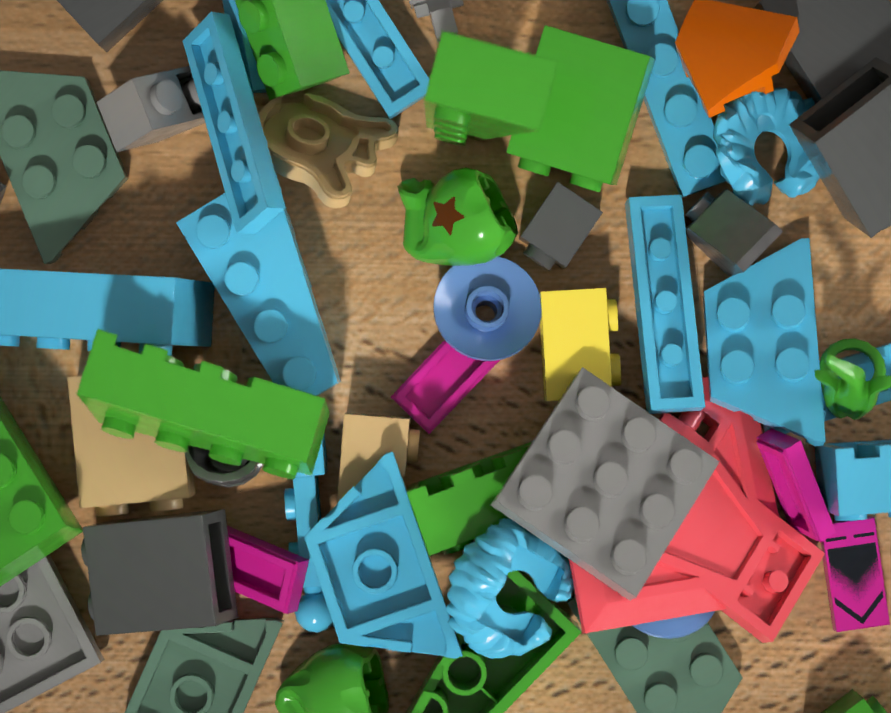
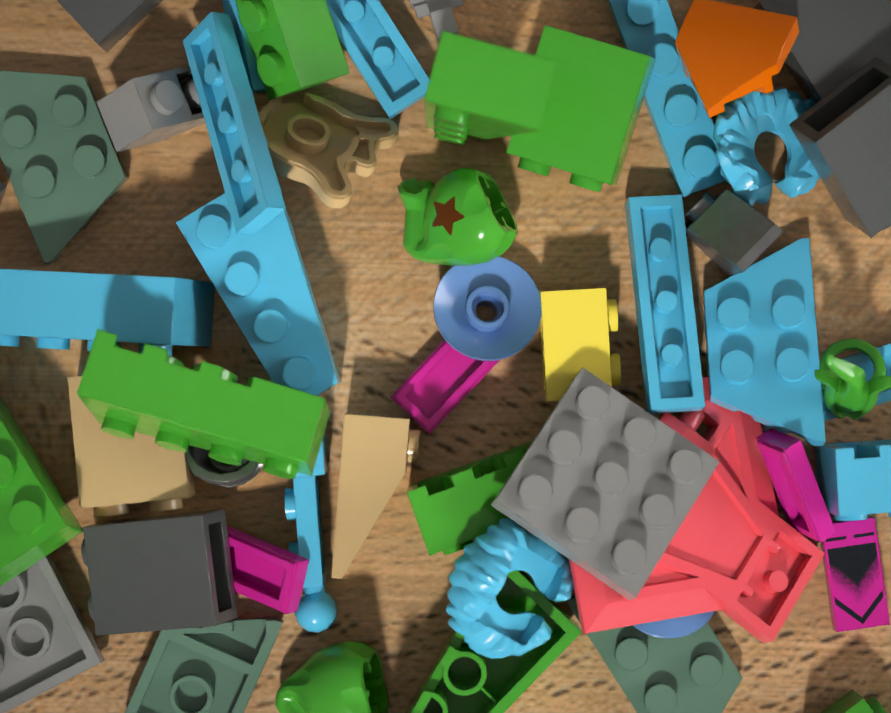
medium azure wing [304,452,463,659] -> none
dark grey brick [519,182,603,271] -> none

